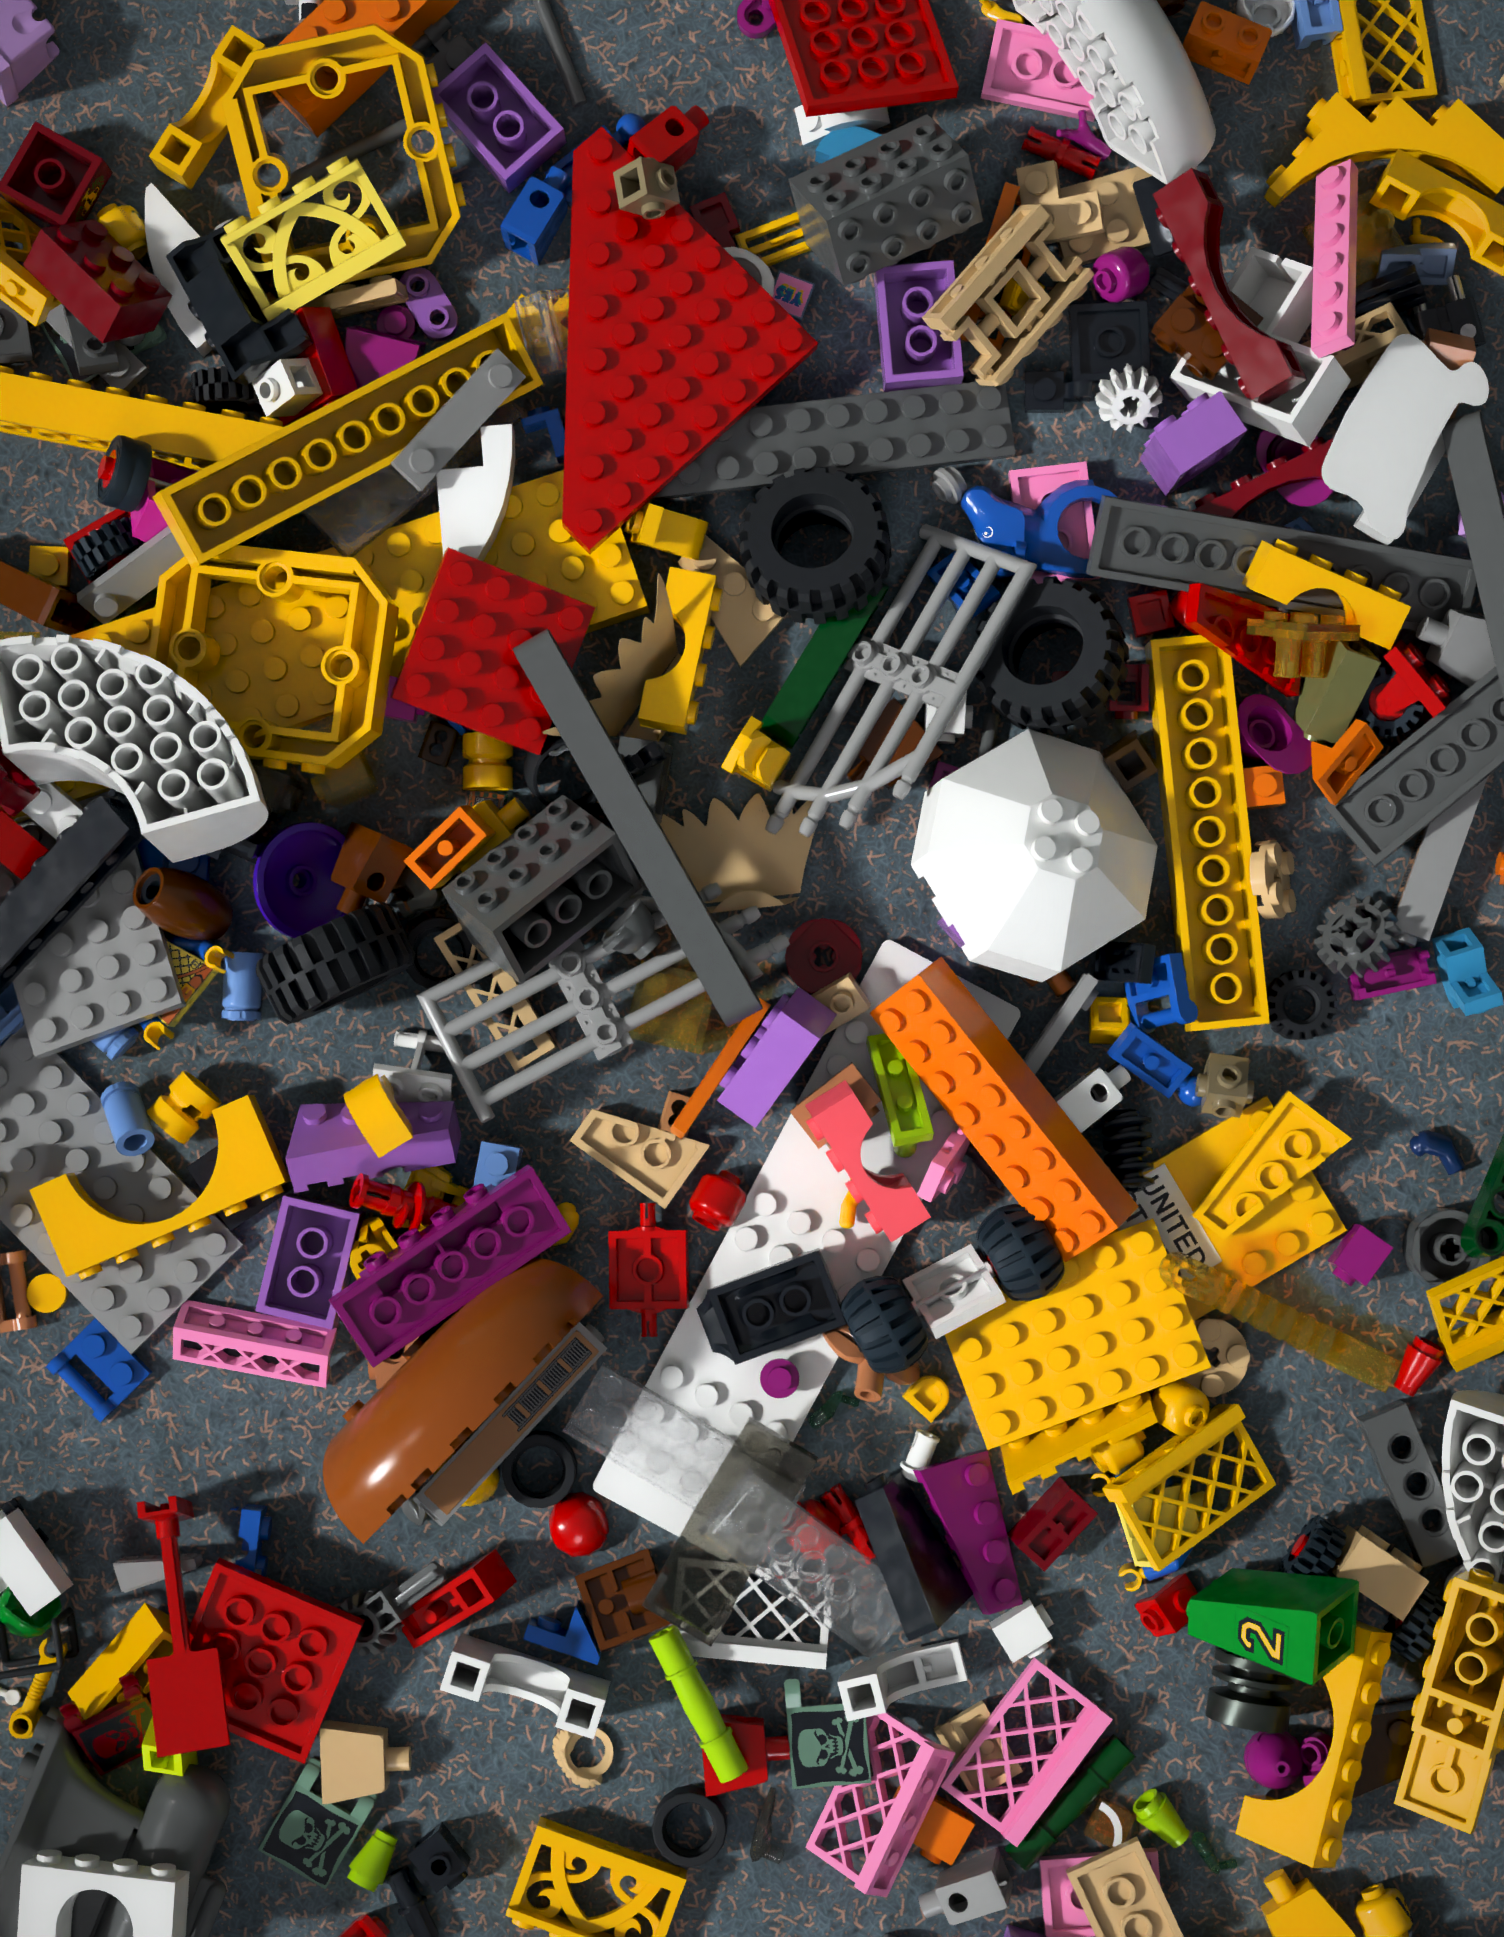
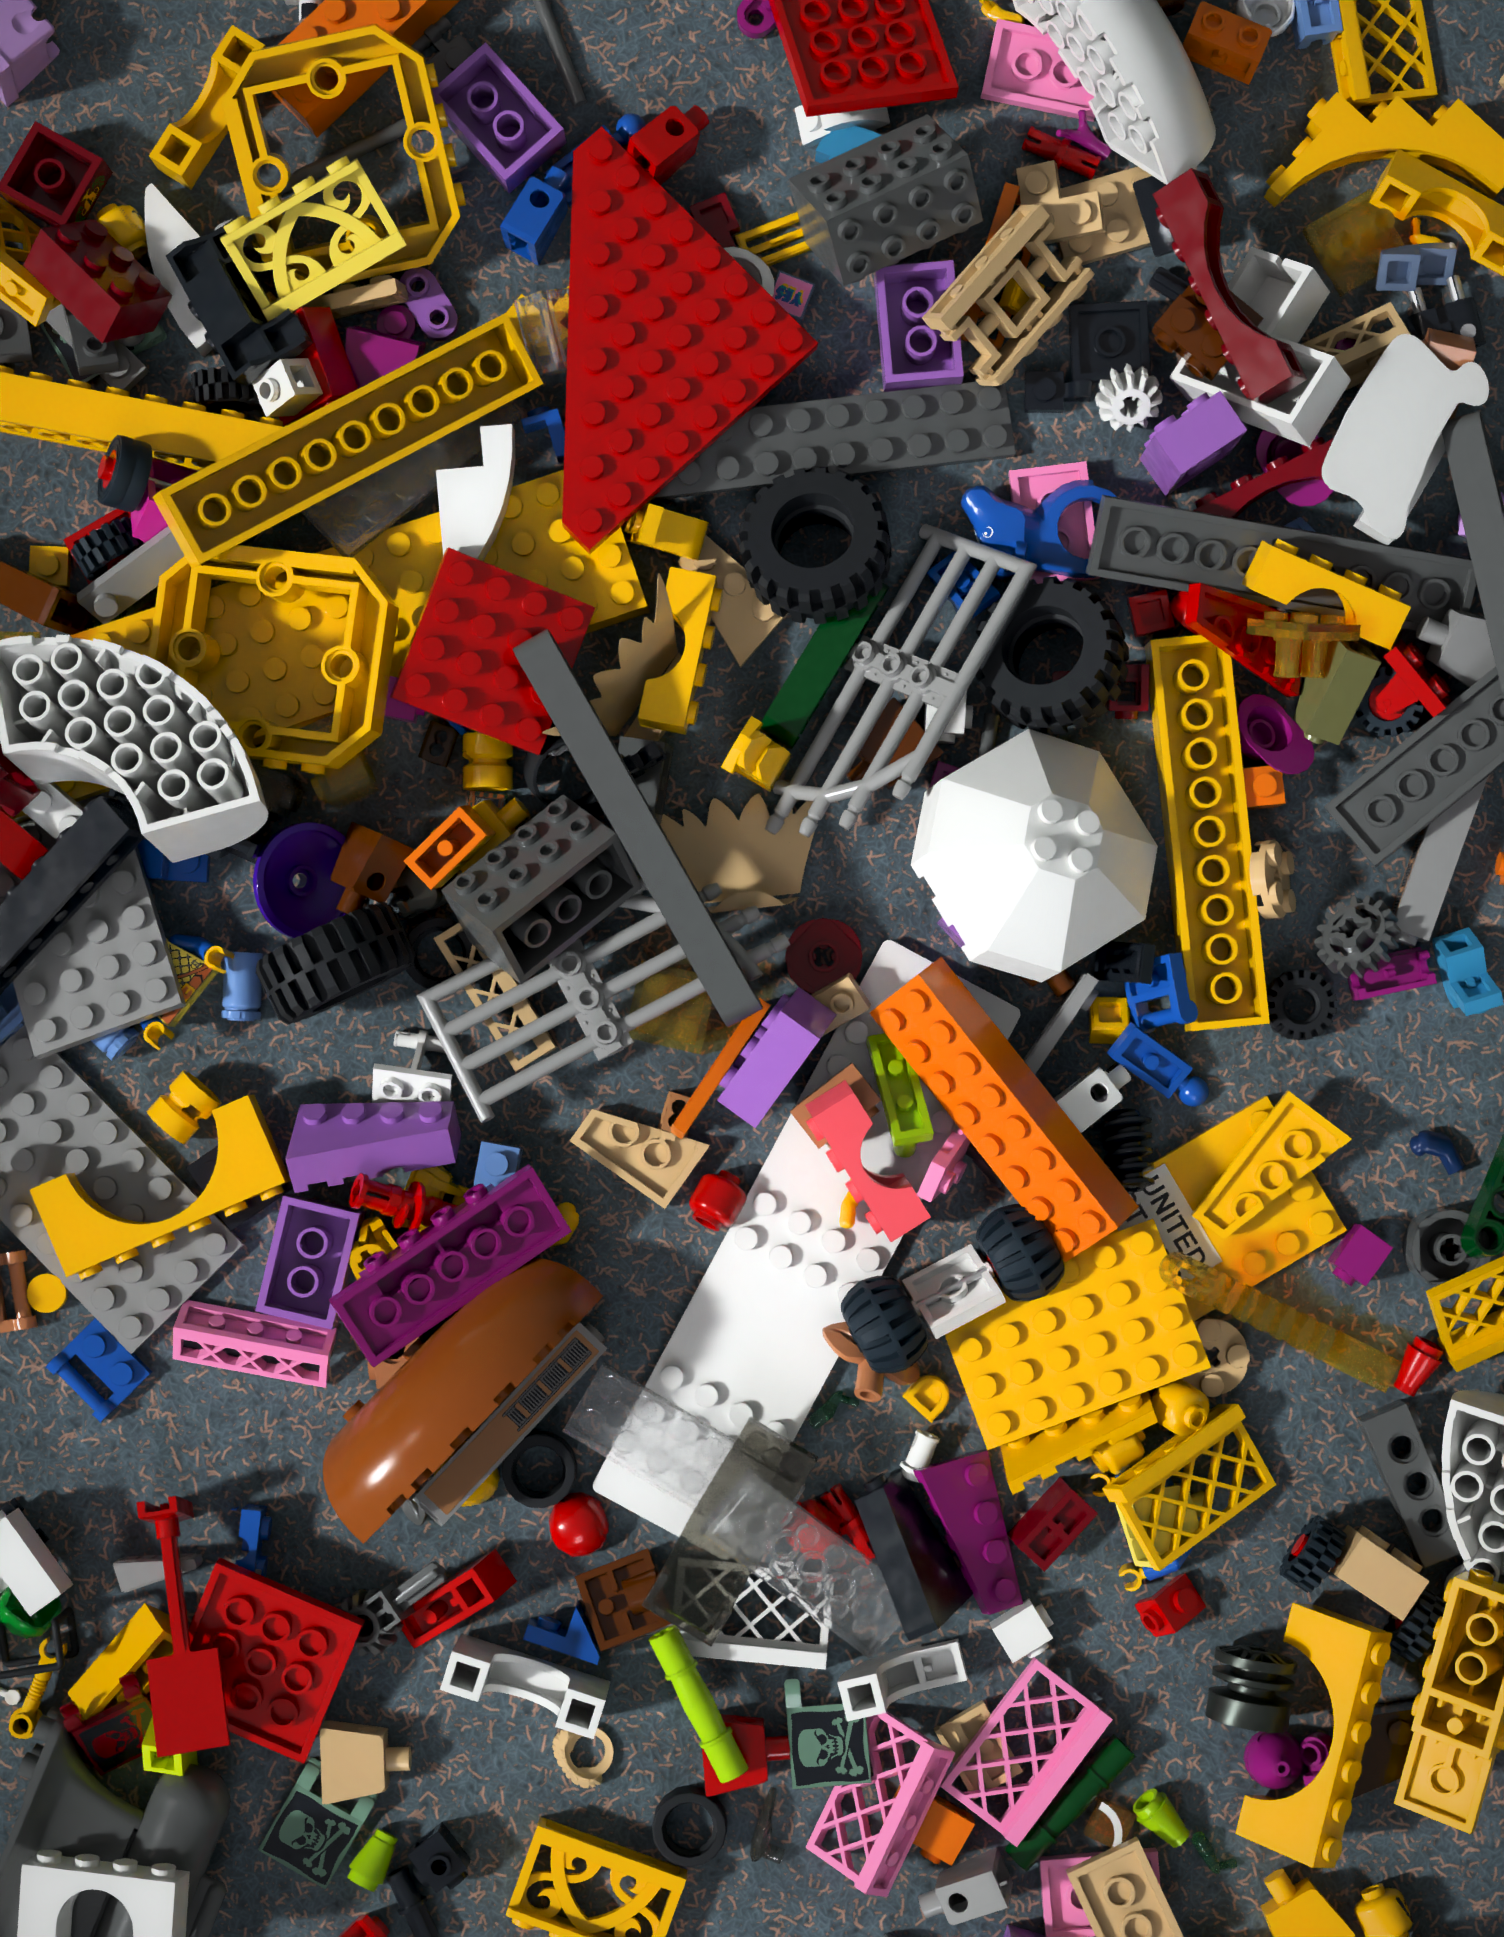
medium blue piece [101,1082,155,1156] -> none
reddish brown piece [133,867,233,940] -> none
yellow brick [343,1074,413,1158] -> none
light grey plate [390,348,526,491] -> none
dark grey piece [601,899,661,960] -> none
red plate [608,1203,689,1337] -> none
dark tan brick [613,157,680,219] -> none
black slope [696,1248,847,1365] -> none
magenta plate [760,1358,799,1398] -> none
light grey plate [932,466,967,504] -> none
magenta head [1092,246,1150,303] -> none
dark brown brick [1103,730,1158,792] -> none
green slope [1186,1568,1359,1686] -> none
dark tan brick [1195,1053,1254,1118] -> none
bright pink plate [1311,159,1358,358] -> none
orange slope [1311,719,1384,806] -> none
black tile [1355,264,1428,318] -> none

